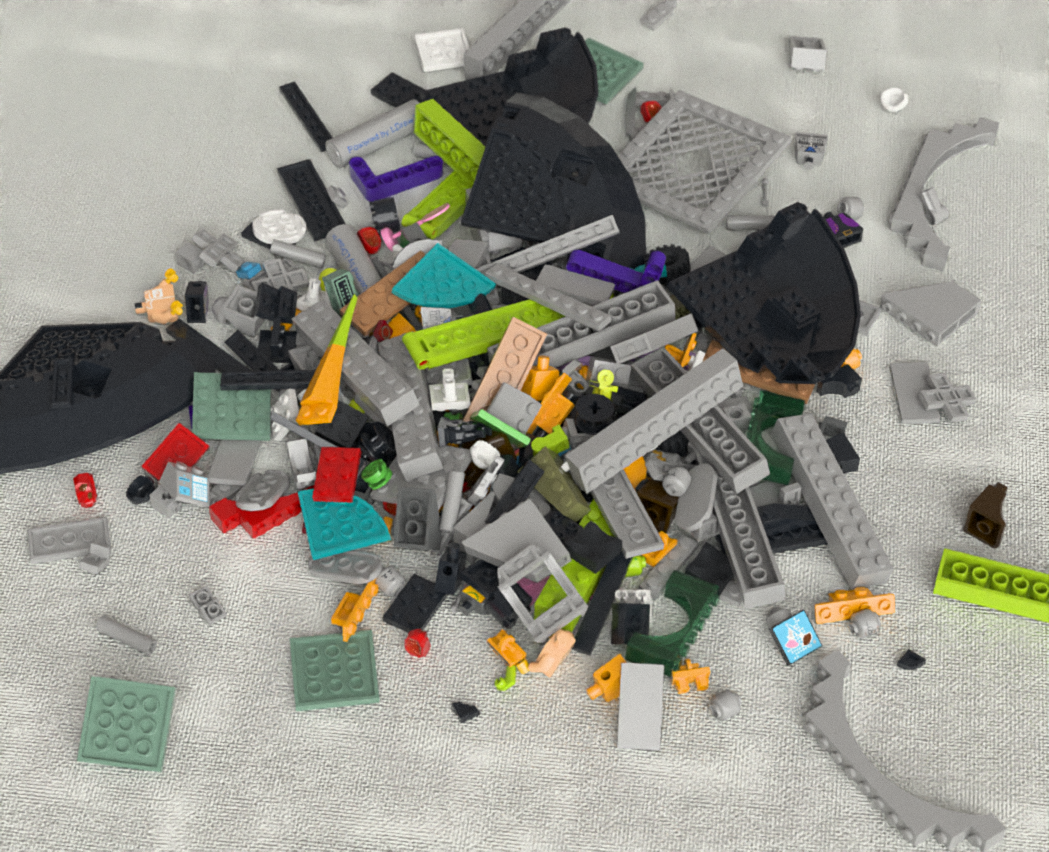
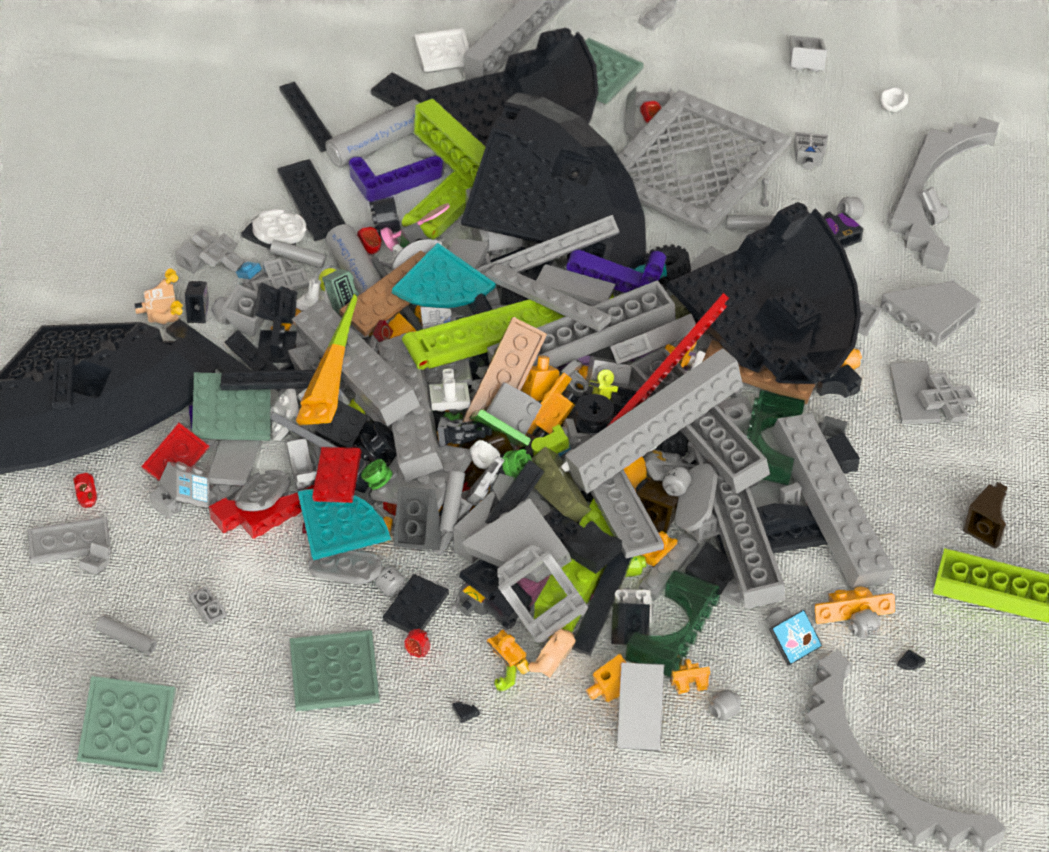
black hair [126,475,155,505] -> none
light grey plate [326,185,348,208] -> none
light orange bracket [331,579,379,642] -> none
black torso [434,542,466,595] -> none
none -> bright green wheel [502,449,532,478]
none -> red plate [607,293,729,427]

